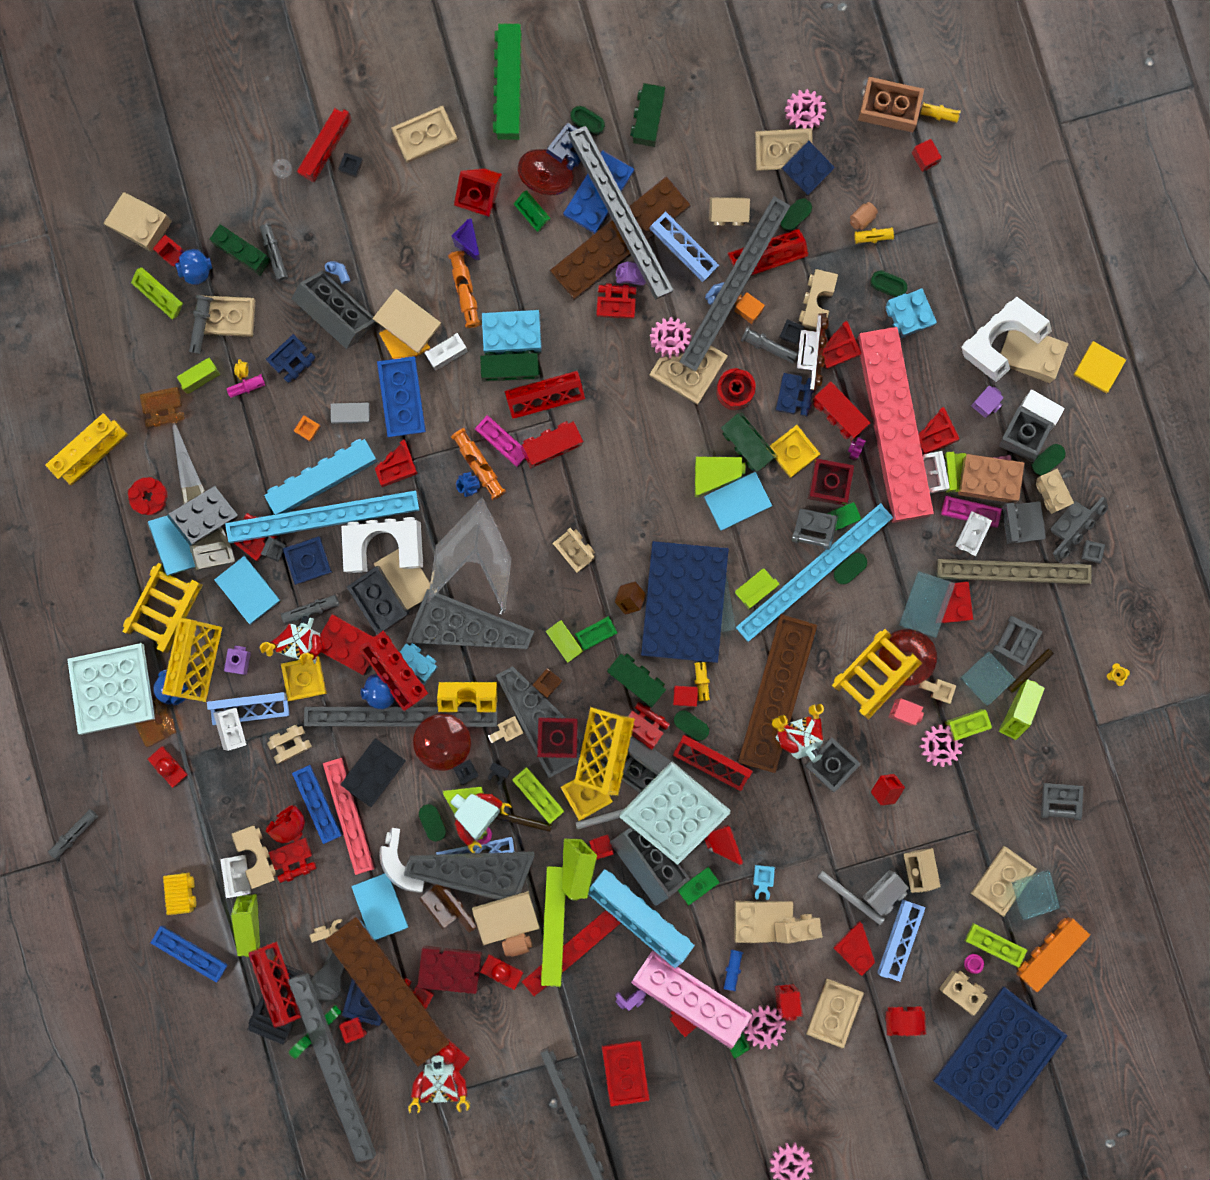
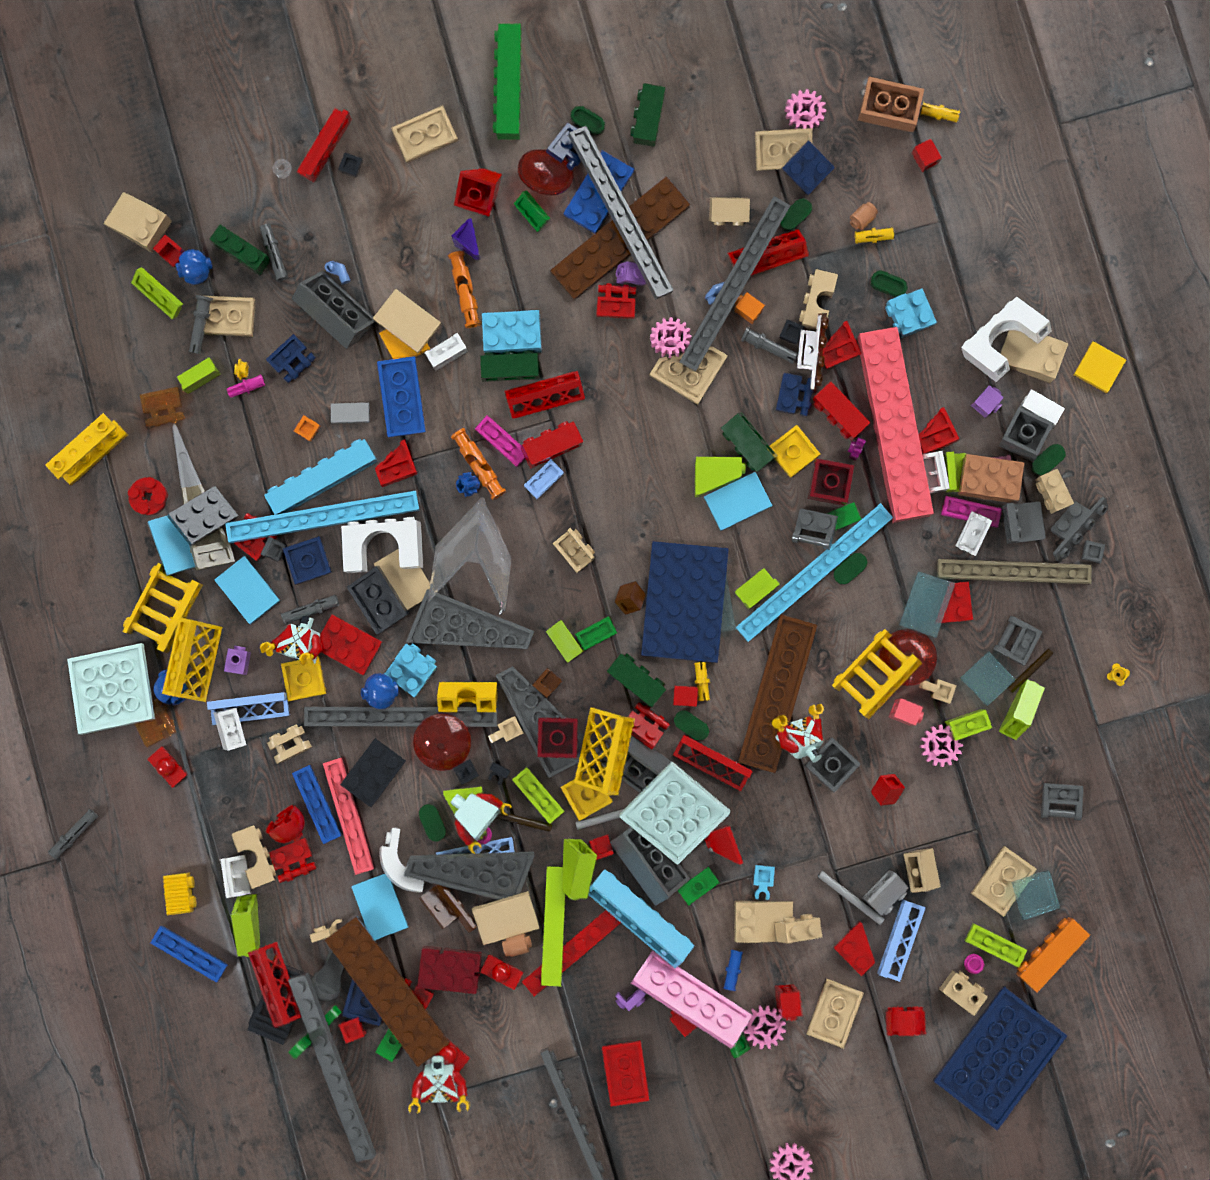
red brick [359,630,429,711] -> none
light blue fence [649,211,719,282] -> none
red brick [716,368,756,410] -> none
none -> green plate [376,1029,402,1062]
none -> light blue plate [524,459,564,499]

